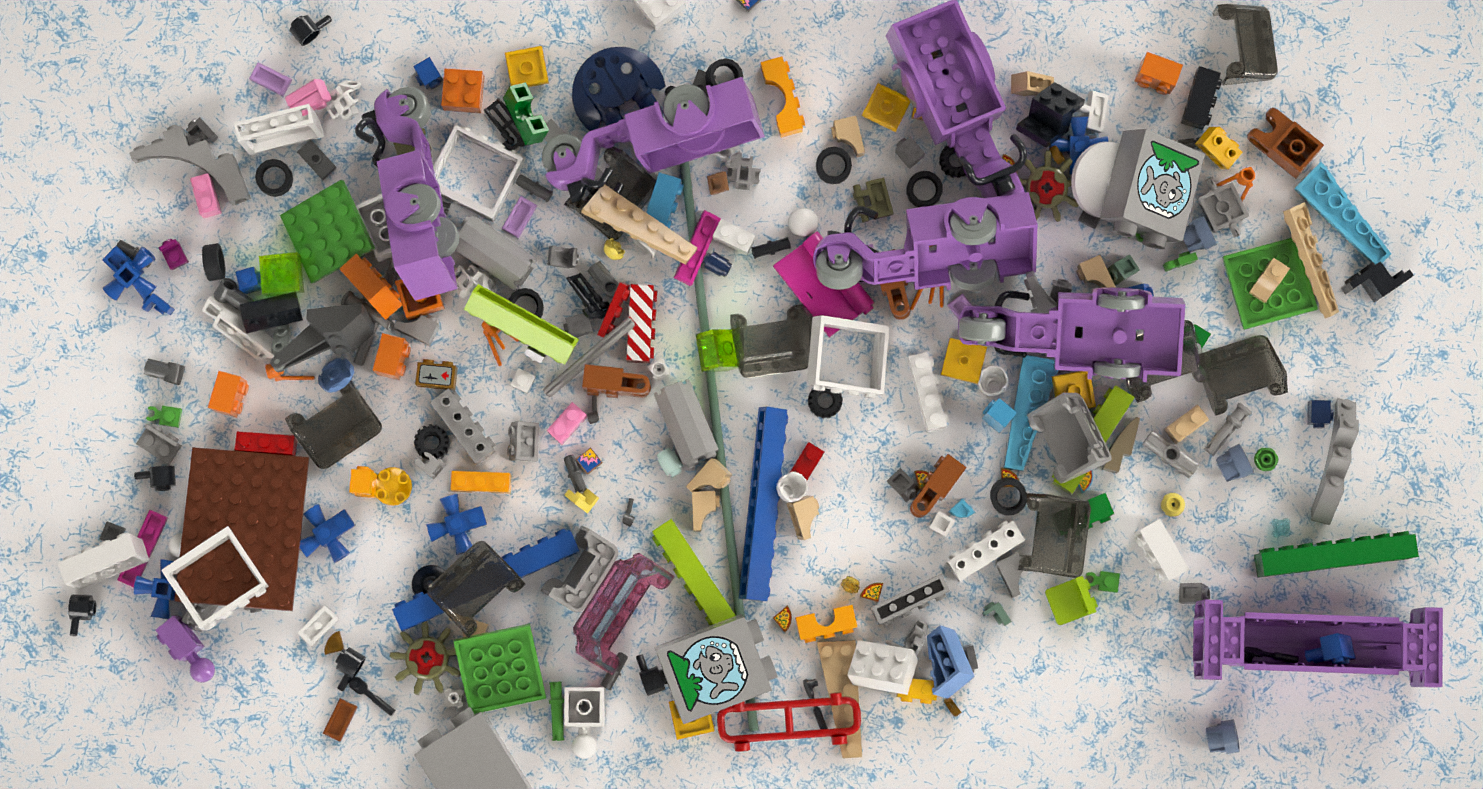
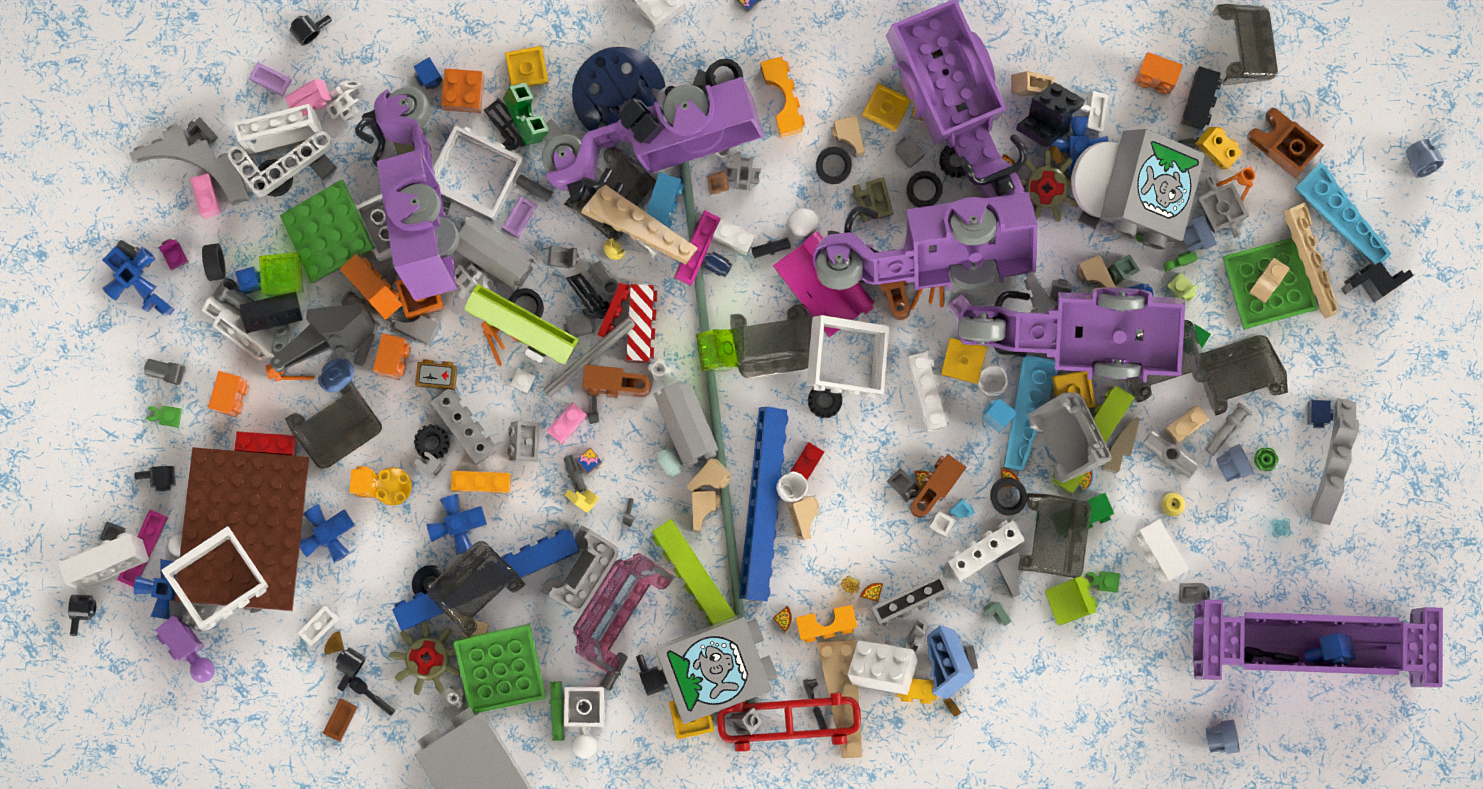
light grey bracket [136,423,182,465] -> none
green brick [1254,531,1419,578] -> none
none -> white beam [228,131,332,197]
none -> black piece [617,99,665,144]
none -> flat silver bracket [728,708,763,735]
none -> yellowish green bracket [1166,273,1198,302]
none -> sand blue piece [1406,139,1445,178]

